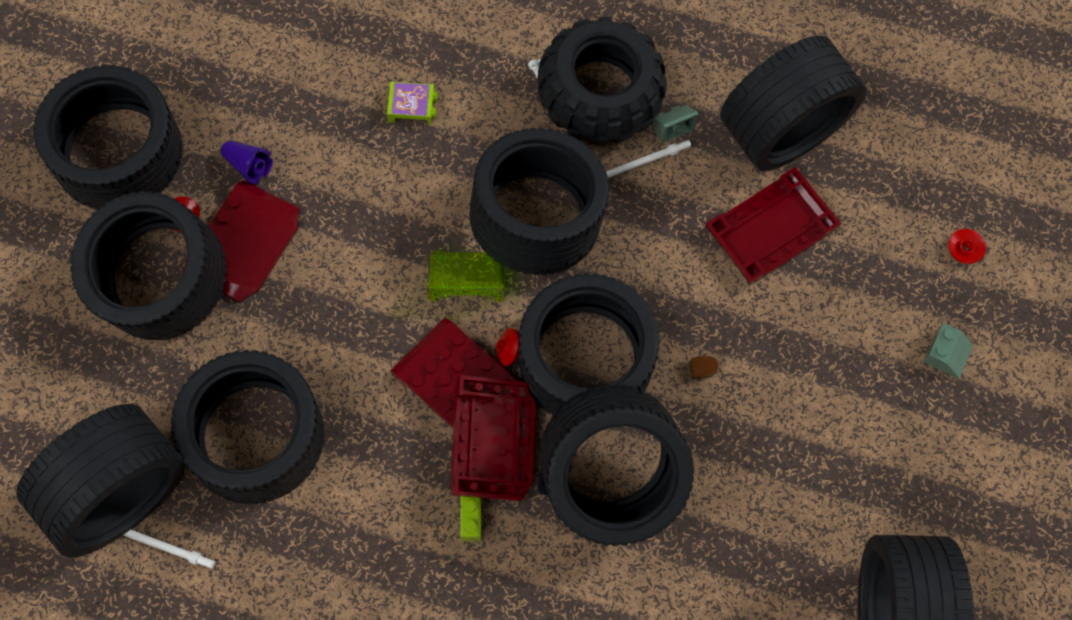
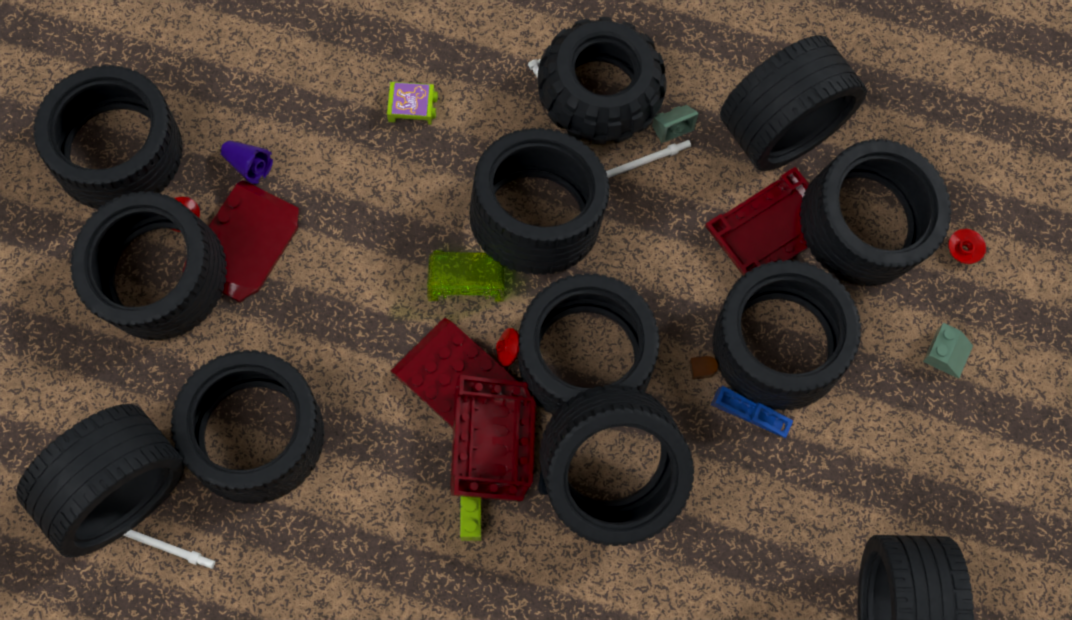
none -> blue slope [711,386,793,438]
none -> black tyre [712,260,861,410]
none -> black tyre [800,139,951,286]

